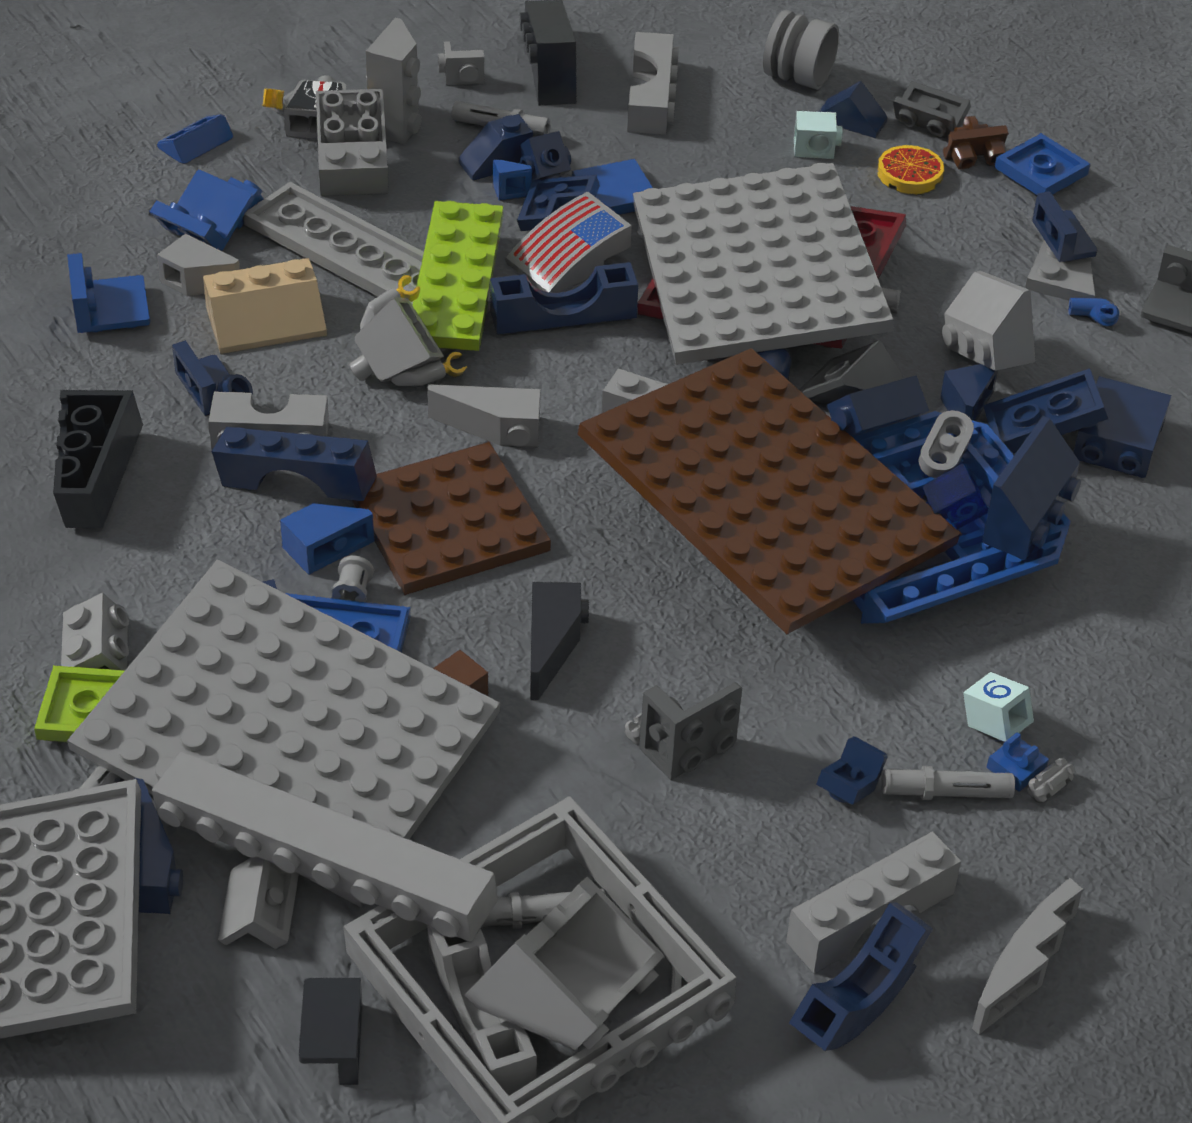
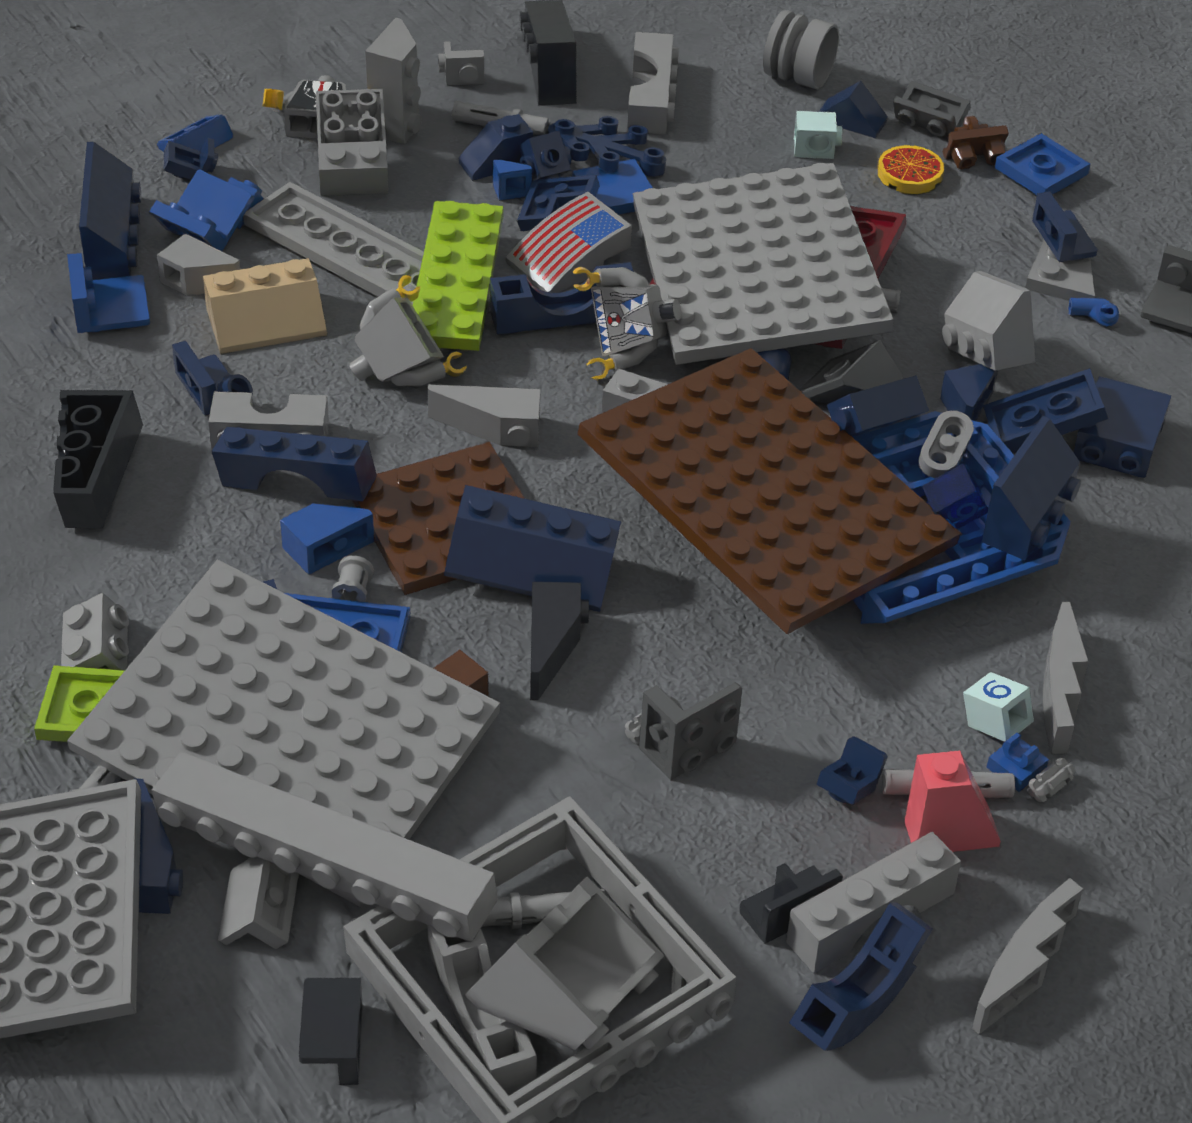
none -> dark blue slope [79,142,142,280]
none -> dark blue bracket [164,137,218,180]
none -> dark blue slope [444,485,621,612]
none -> dark blue plant [548,116,666,177]
none -> light grey torso [573,267,681,380]
none -> black panel [739,863,843,944]
none -> coral slope [904,751,1001,852]
none -> light grey slope [1043,602,1088,754]

